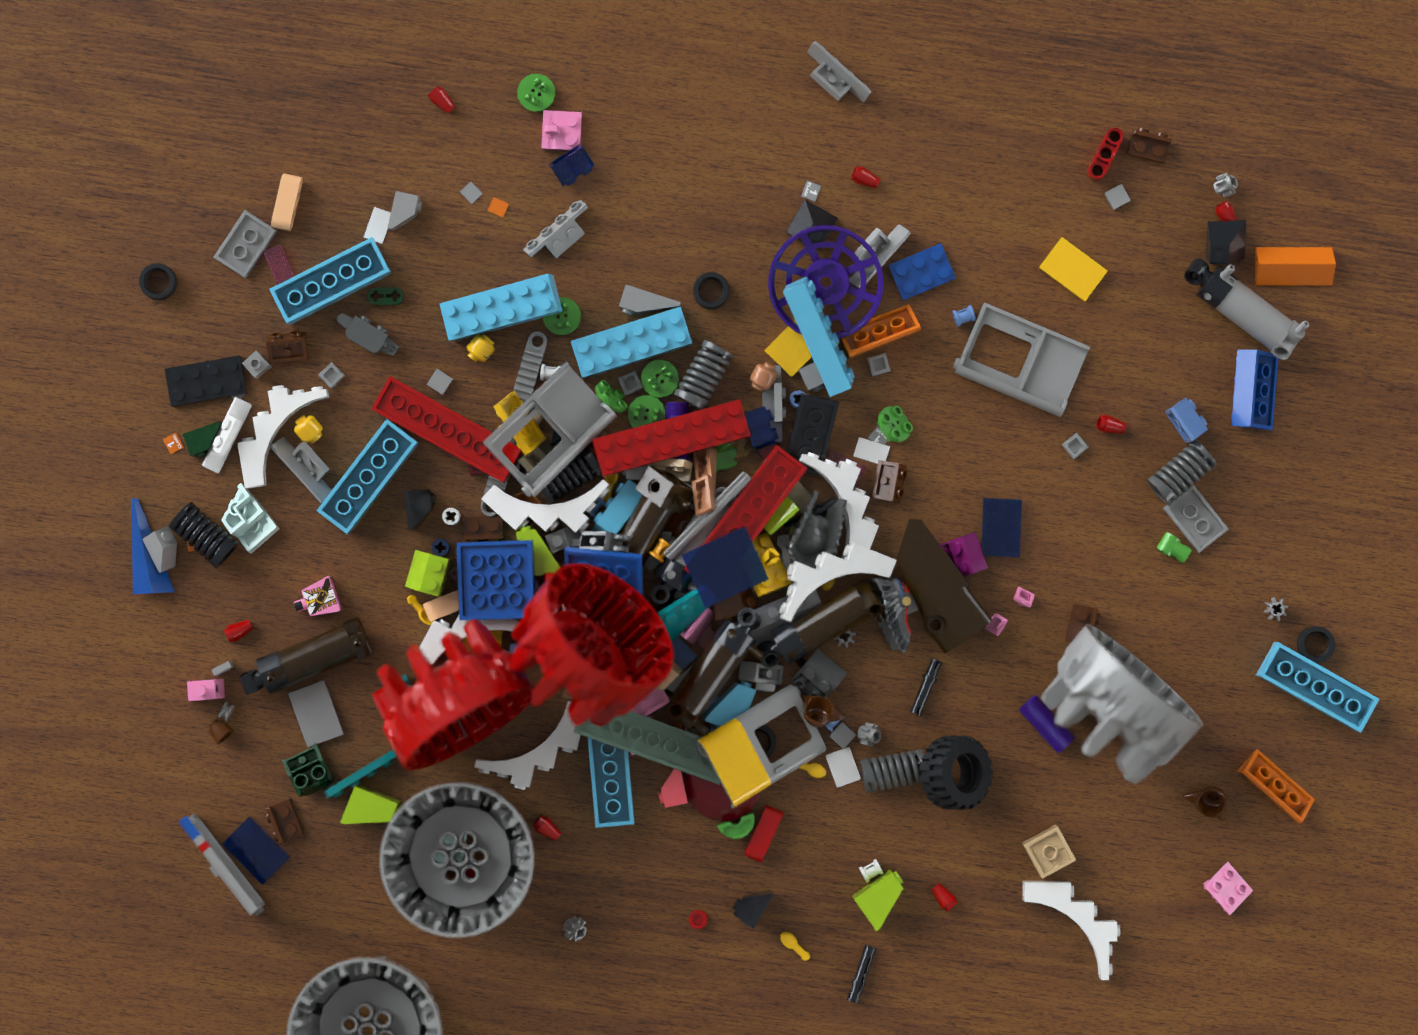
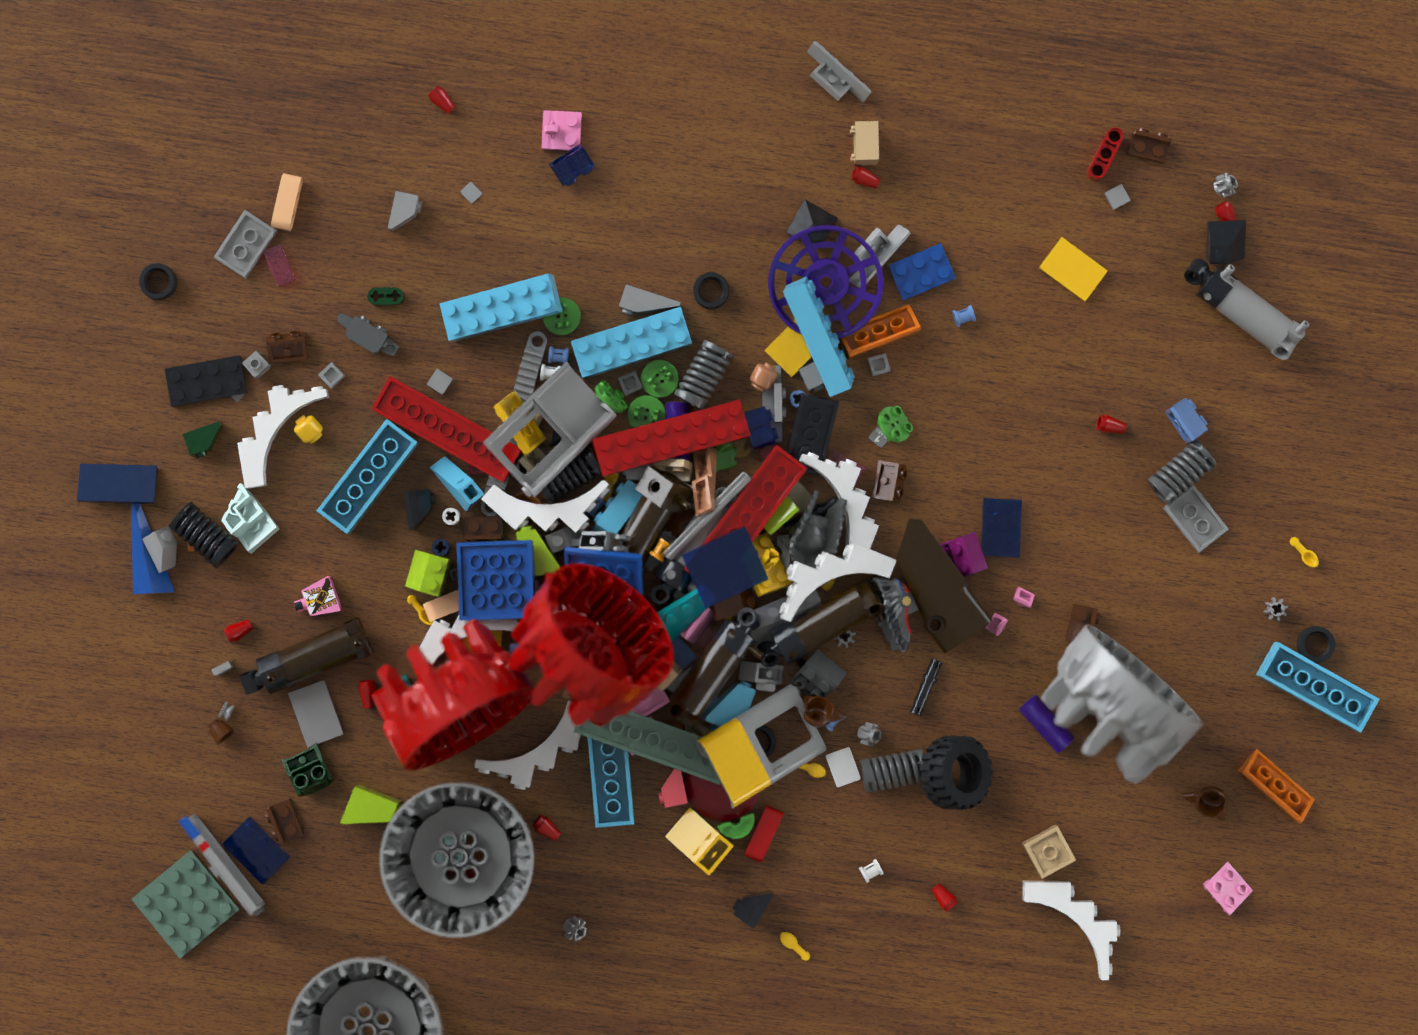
orange sticker [163,433,184,454] -> none
bright pink torso [187,679,225,701] -> none
white bracket [202,397,252,473] -> none
medium azure brick [269,237,392,325] -> none
light grey bracket [271,437,332,503] -> none
teal wing [323,750,396,799] -> none
white sticker [364,207,391,244] -> none
yellow head [466,334,495,362] -> none
orange sticker [487,197,509,218] -> none
bright green plate [517,74,555,112] -> none
light grey bracket [523,200,588,259] -> none
red tile [689,909,708,929] -> none
light grey sticker [801,180,821,202] -> none
light grey tile [829,722,856,749] -> none
black pin [847,944,877,1003] -> none
lime slope [852,869,903,931] -> none
white sticker [853,437,890,464] -> none
light grey piece [952,302,1090,417] -> none
light grey tile [1062,433,1089,460] -> none
bright green piece [1156,532,1192,564] -> none
blue slope [1231,350,1279,430] -> none
orange slope [1255,247,1336,286] -> none
none -> dark blue tile [77,464,158,504]
none -> sand green plate [131,850,240,958]
none -> red cone [358,679,377,708]
none -> medium azure slope [430,456,484,511]
none -> medium blue bush [548,346,569,363]
none -> yellow slope [665,807,734,875]
none -> tan container [850,121,879,166]
none -> yellow piece [1290,537,1319,567]

